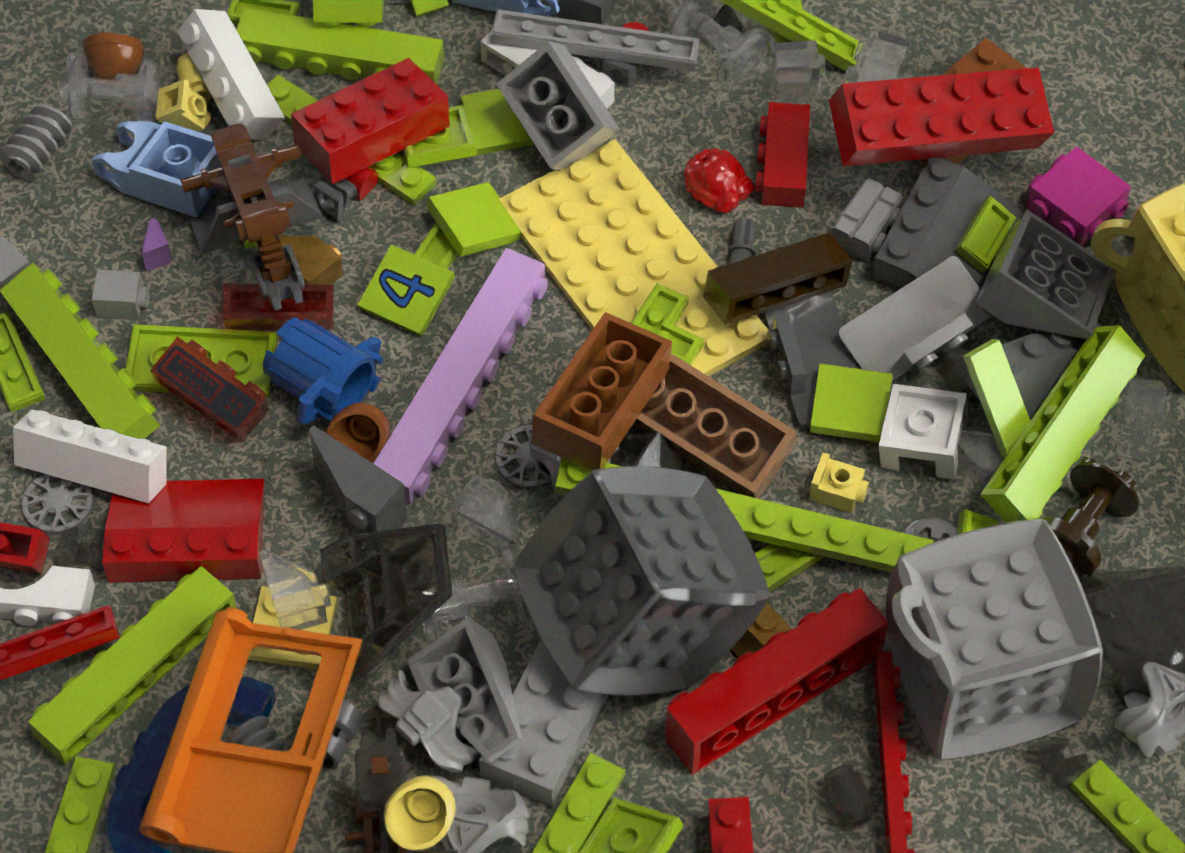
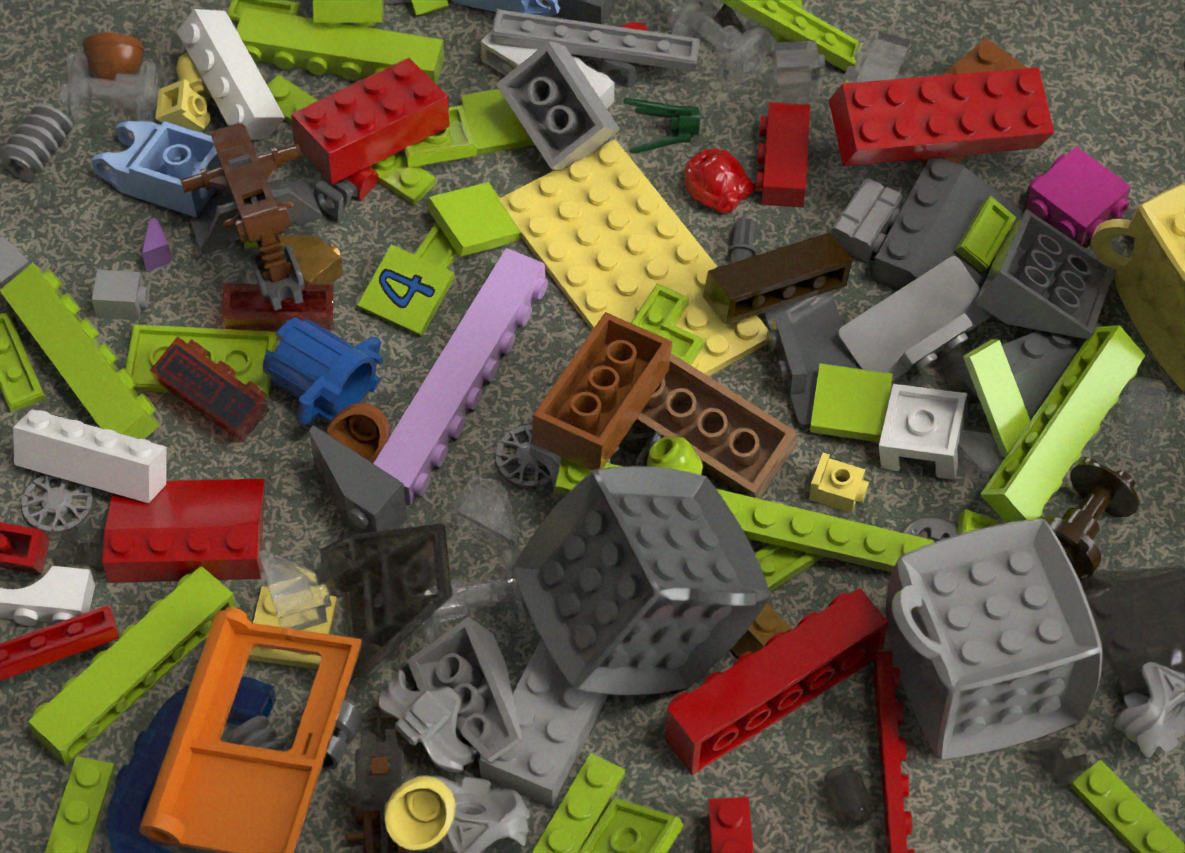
none -> dark green plant [623,98,700,154]
none -> lime head [646,436,703,475]

